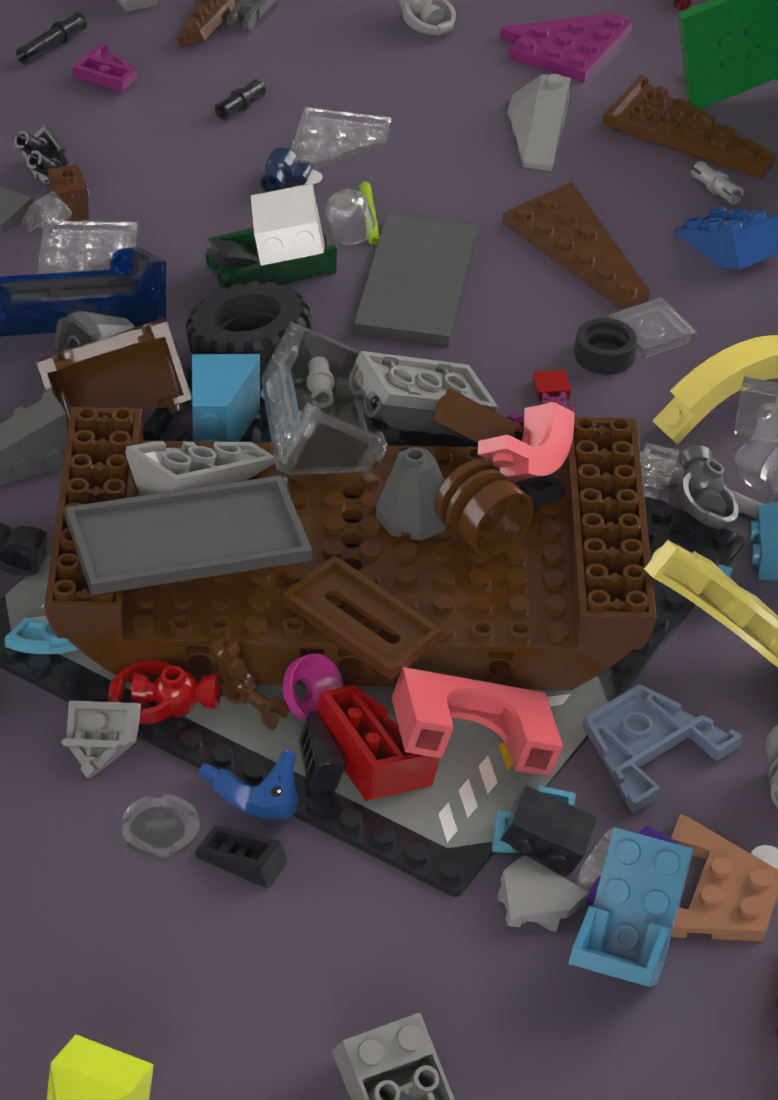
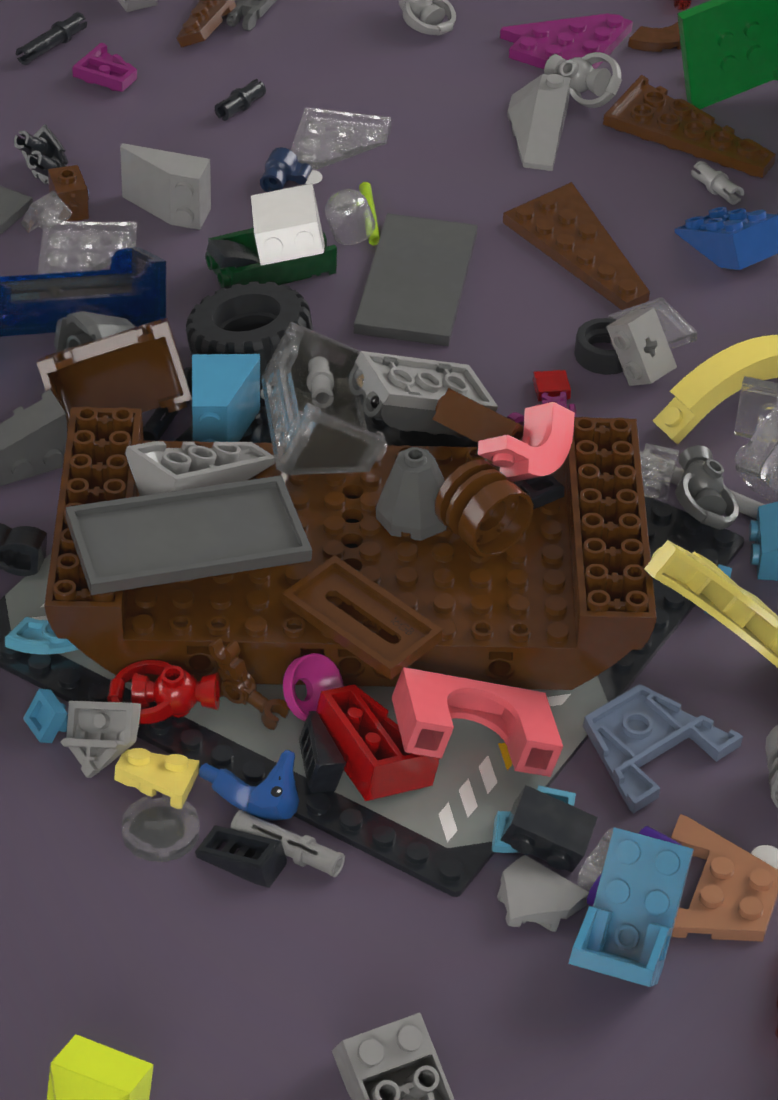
none -> dark azure tile [23,689,68,743]
none -> light yellow wing [114,748,199,809]
none -> light grey slope [120,143,211,230]
none -> light grey pin [230,810,345,878]
none -> light grey piece [544,52,622,108]
none -> light grey brick [606,308,677,386]
none -> reddish brown tile [628,22,681,52]

